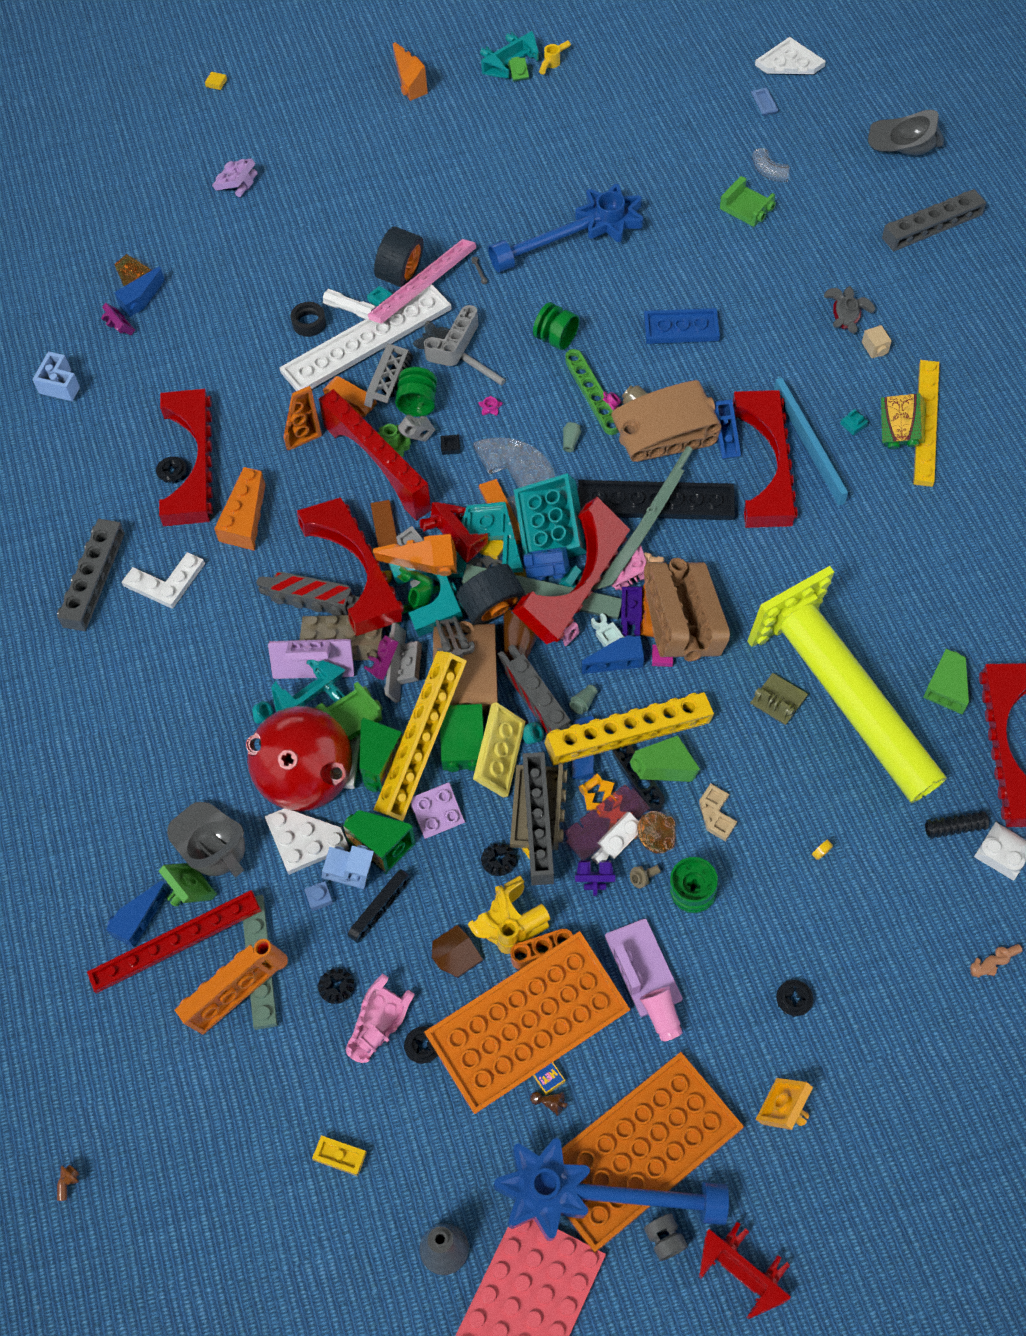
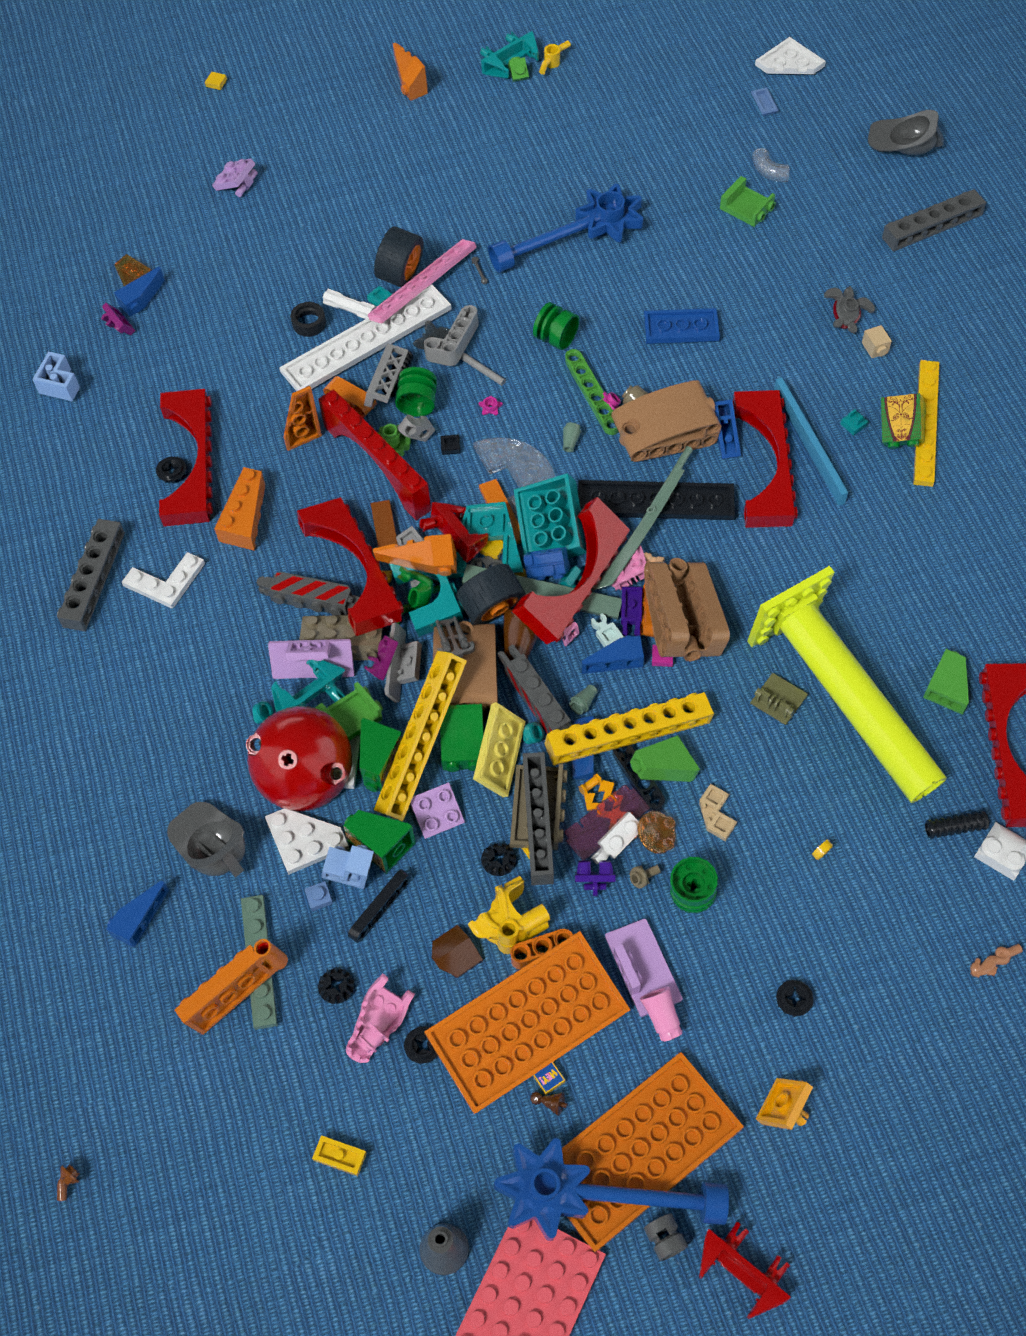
red tile [87,890,261,994] -> none
bright green tile [159,863,217,907] -> none

